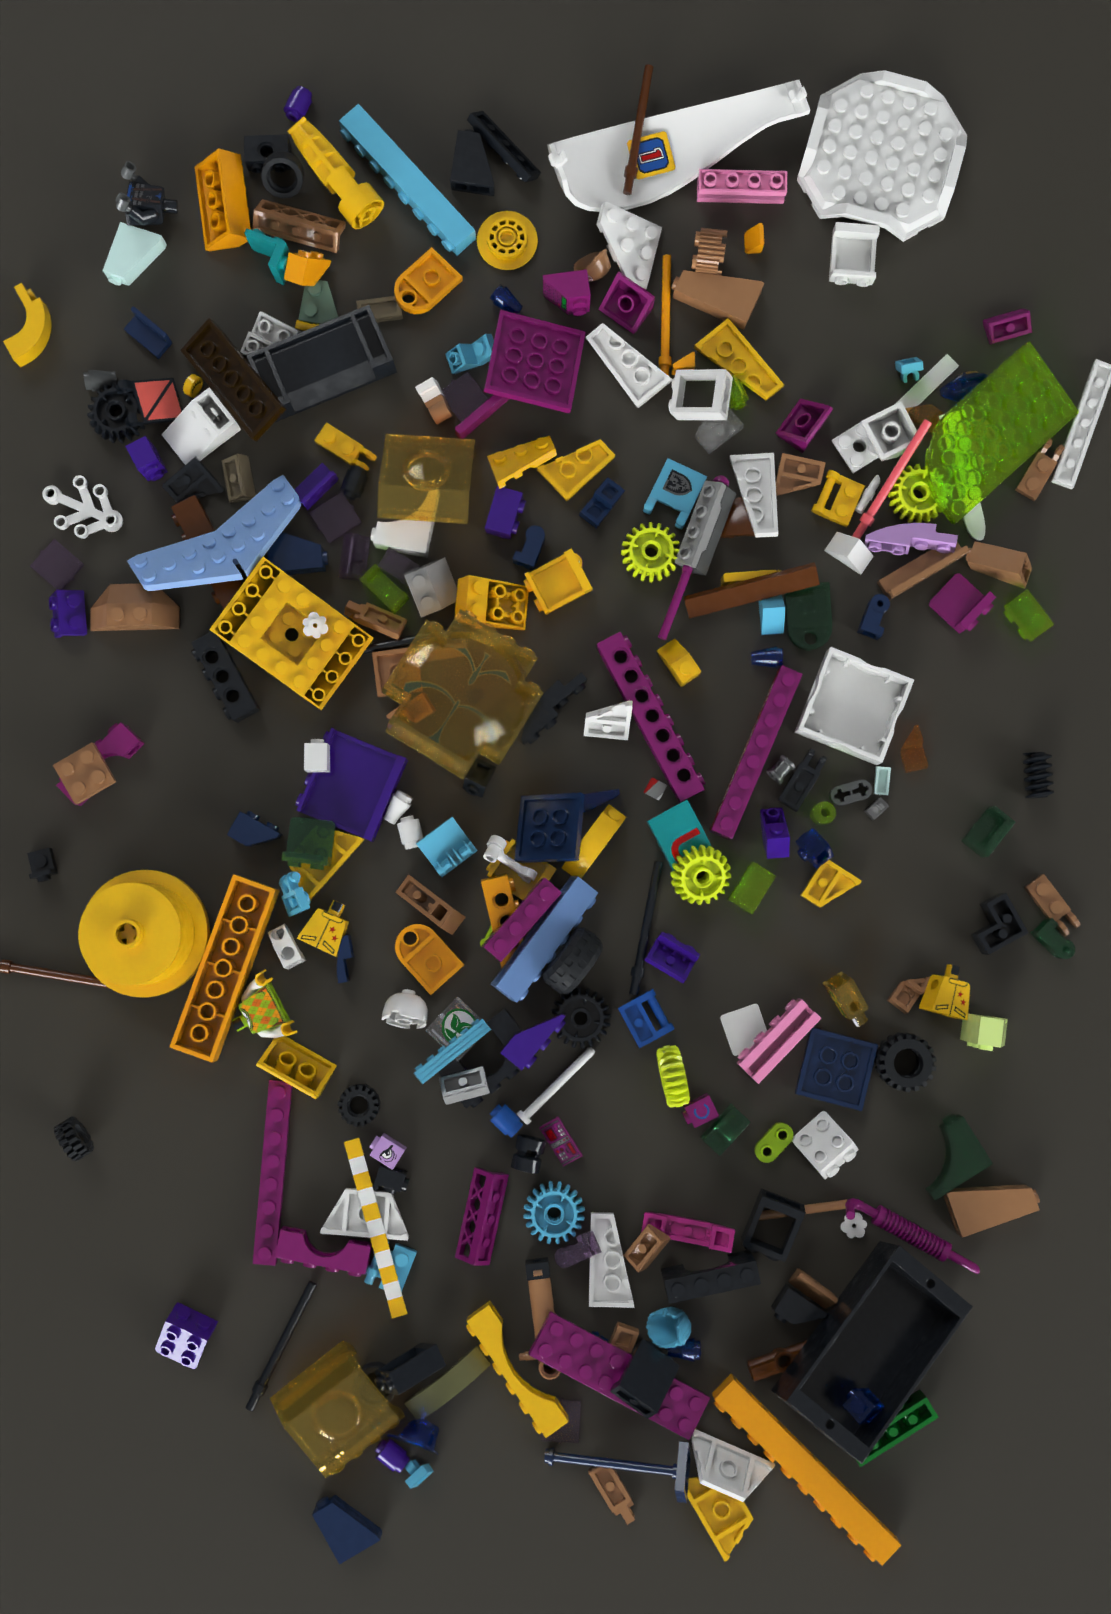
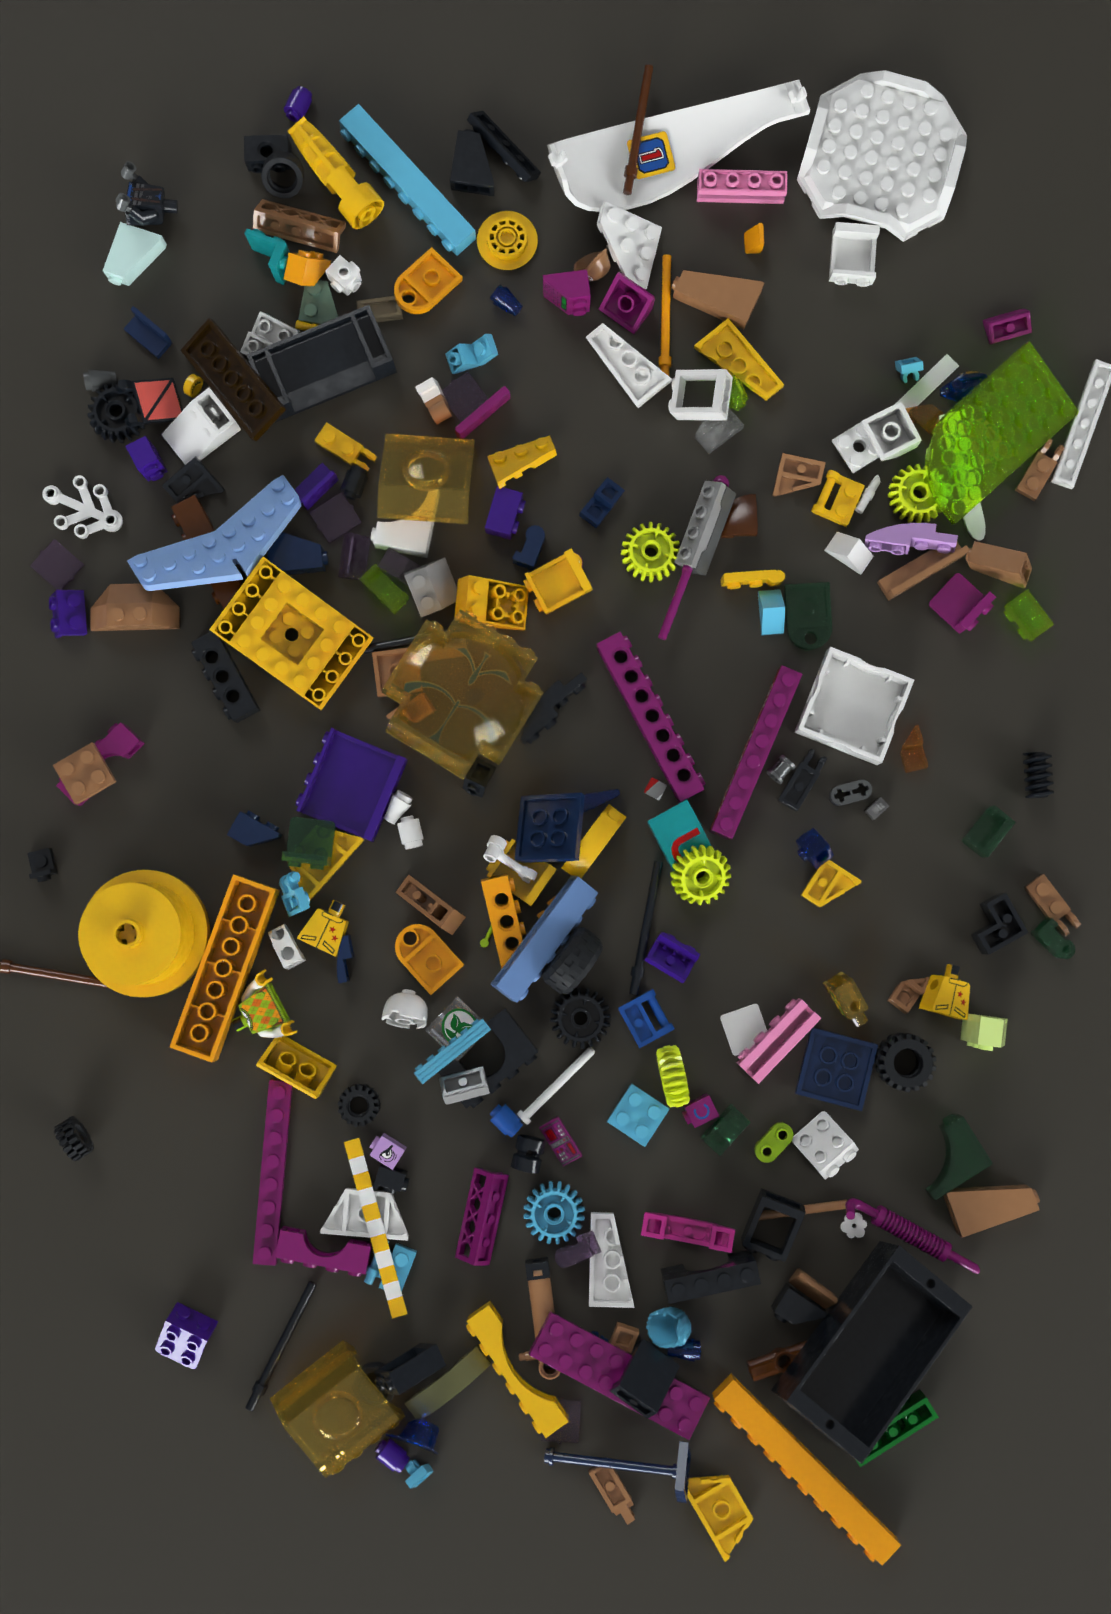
yellow arch [3,283,51,368] -> none
light orange slope [195,148,251,251] -> none
dark tan slope [221,454,256,503] -> none
white plant [303,612,328,638] -> none
white brick [304,739,330,772] -> none
dark blue slope [312,1495,382,1564] -> none
medium nougat hinge [344,600,407,640] -> none
medium azure hinge [416,817,478,877] -> none
magenta arch [482,877,562,962] -> none
magenta piece [483,310,586,414] -> none
dark purple slope [500,1013,566,1071] -> none
yellow wing [537,439,615,501] -> none
white wing [584,700,633,740] -> none
medium nougat slope [623,1224,671,1272] -> none
medium azure flag [643,458,707,530] -> none
yellow slope [656,638,702,687] -> none
light orange slope [671,352,695,375] -> none
reddish brown tile [684,562,820,619] -> none
medium nougat brick [691,228,728,276] -> none
white wing [691,1429,775,1502] -> none
clear neon green panel [727,861,776,914] -> none
white wing [730,453,778,537] -> none
clear blue cone [751,646,783,668] -> none
dark purple slope [760,807,790,859] -> none
magenta slope [775,398,833,454] -> none
clear neon green brick [810,801,836,825] -> none
clear blue brick [843,1388,884,1424] -> none
coral bar [852,419,932,539] -> none
dark blue leg [857,594,890,640] -> none
light aqua piece [874,766,891,795] -> none
none -> white brick [325,255,362,296]
none -> medium azure plate [607,1083,670,1147]

